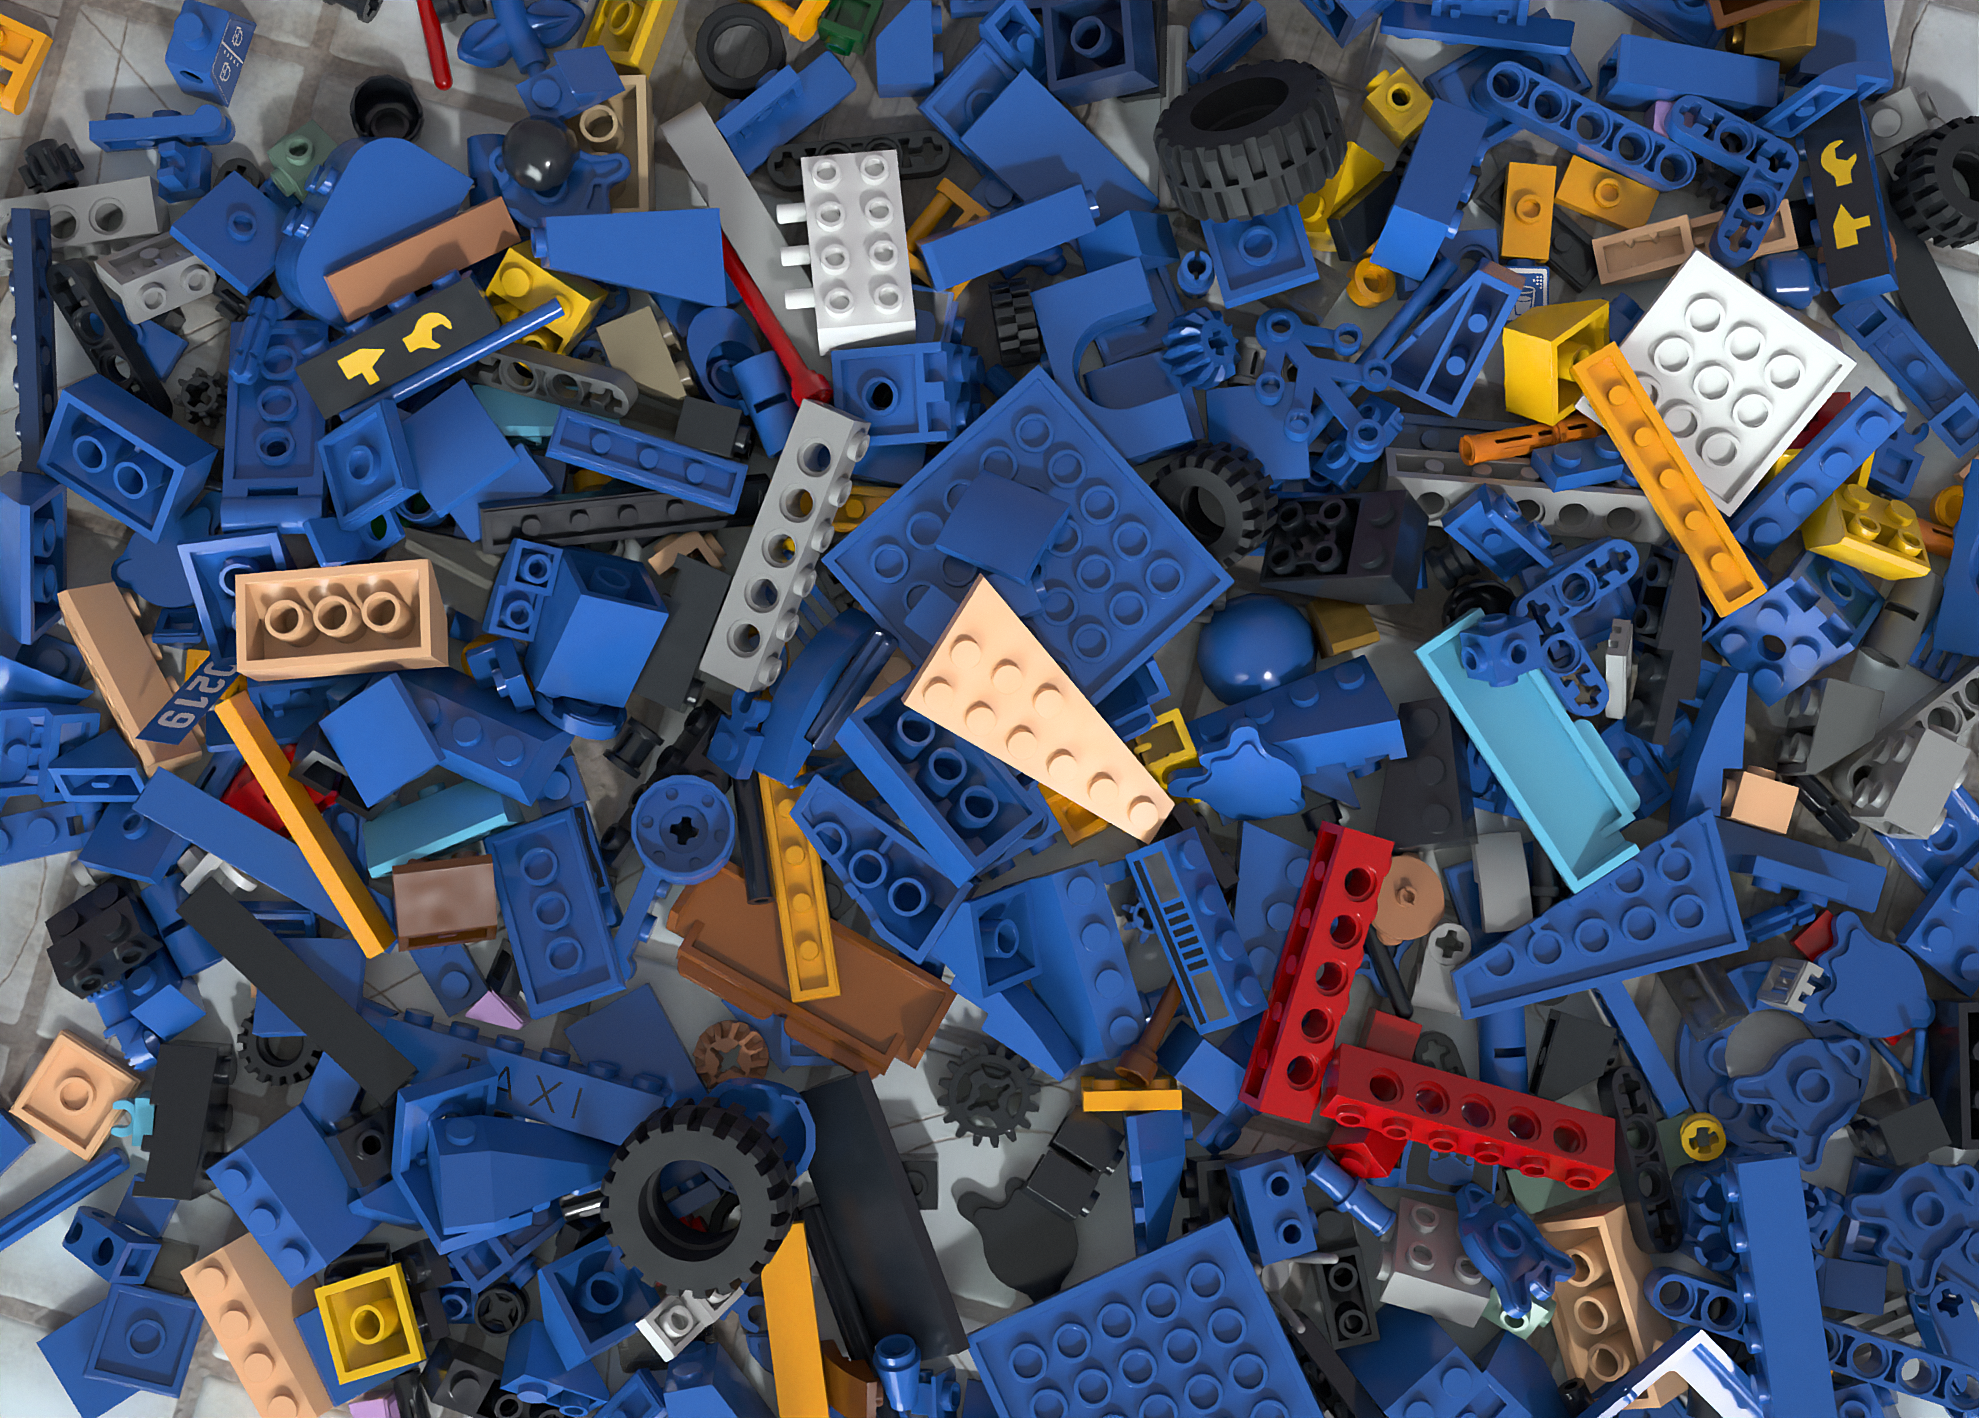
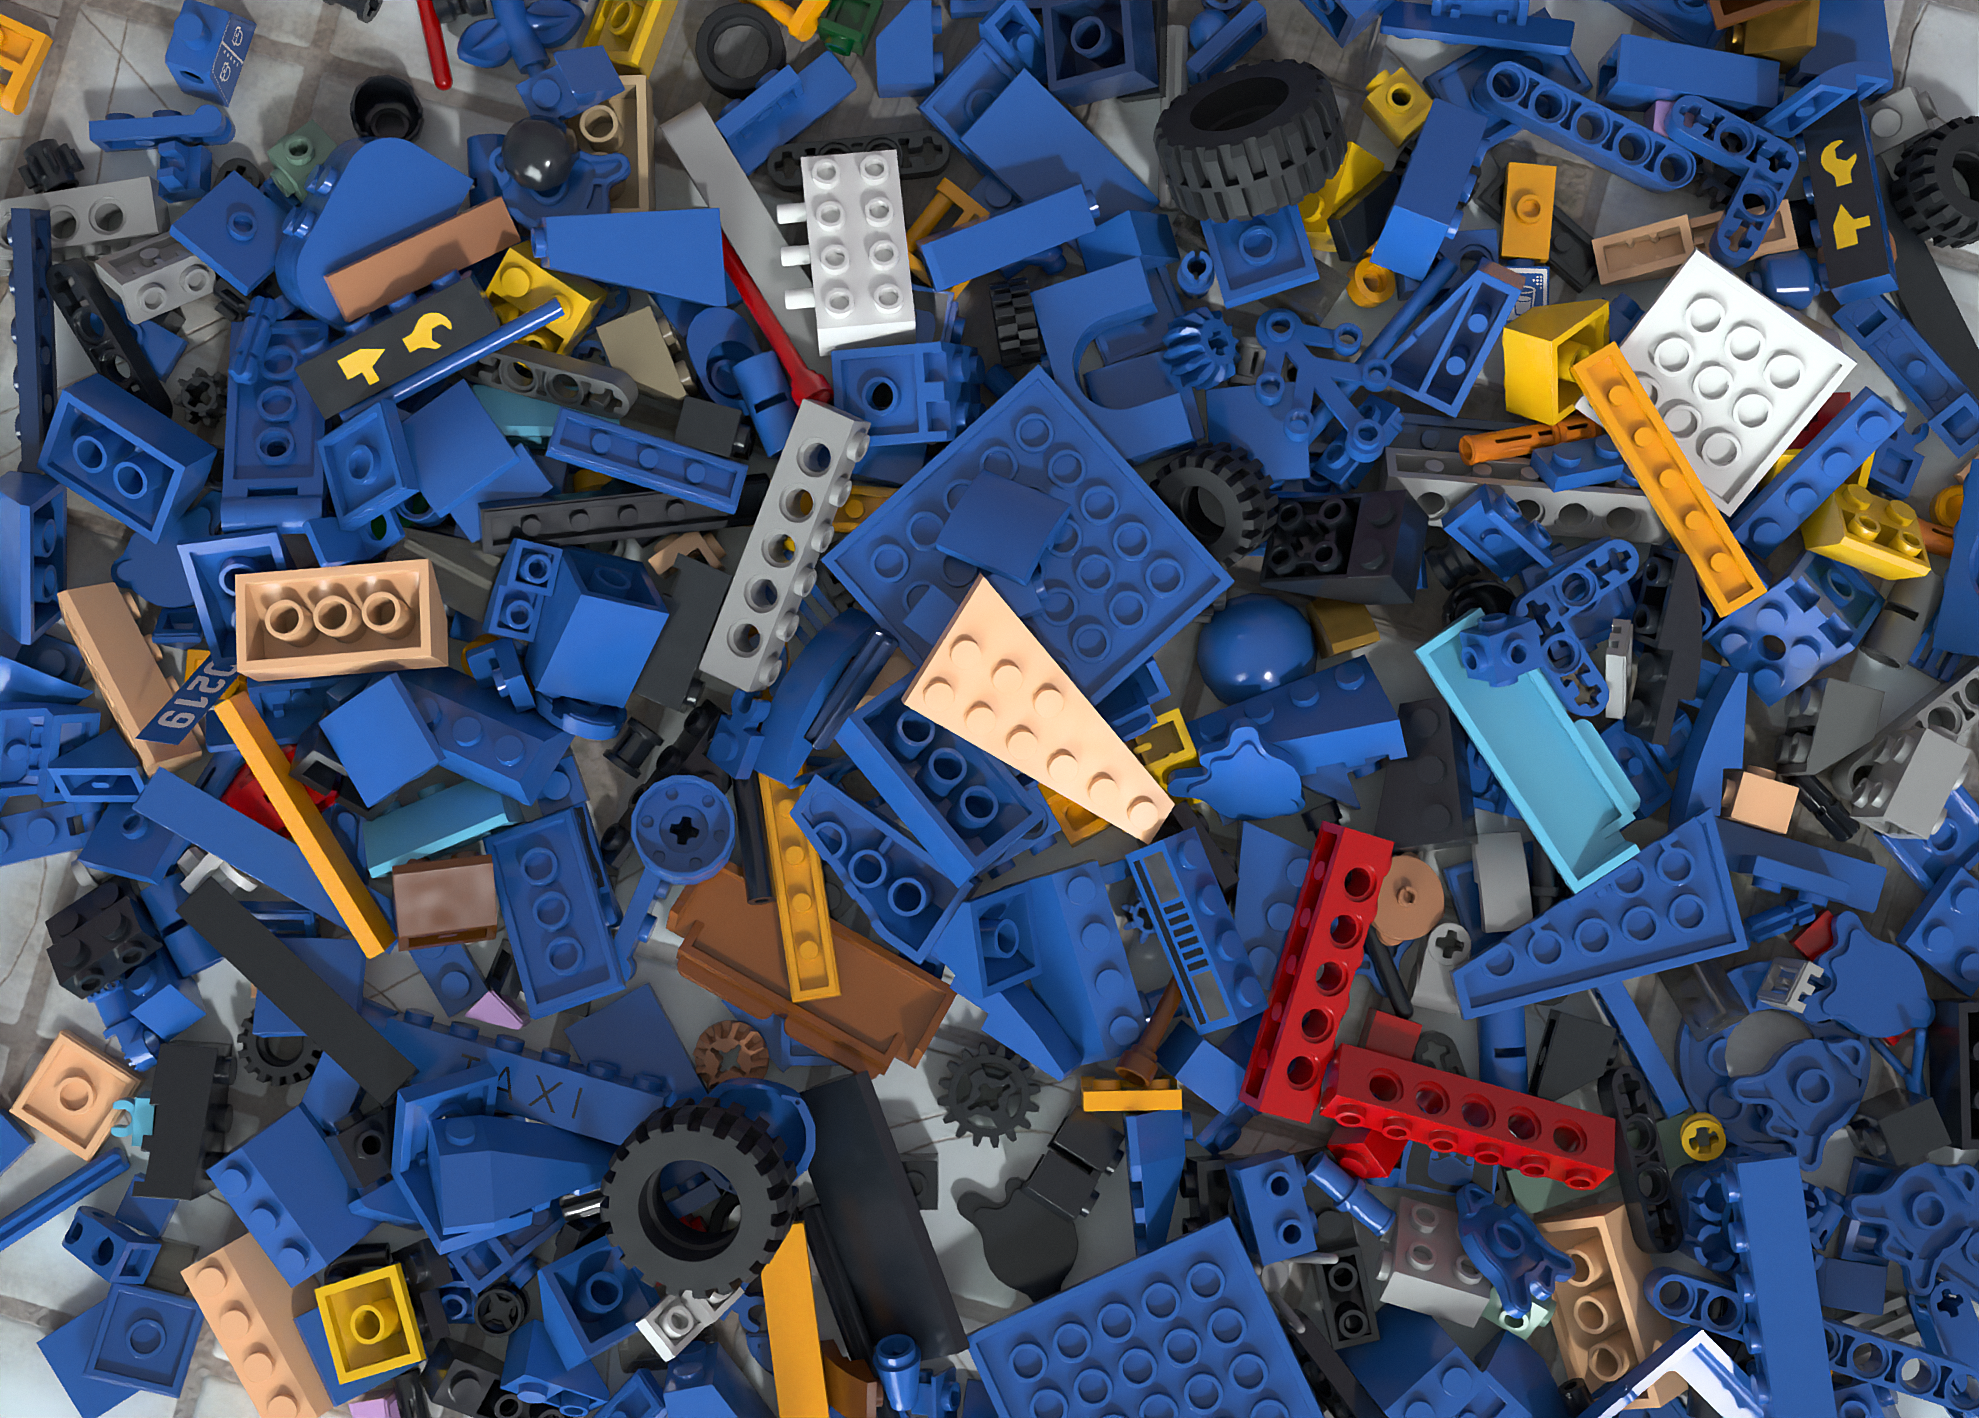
light orange plate [1554,155,1660,232] -> none

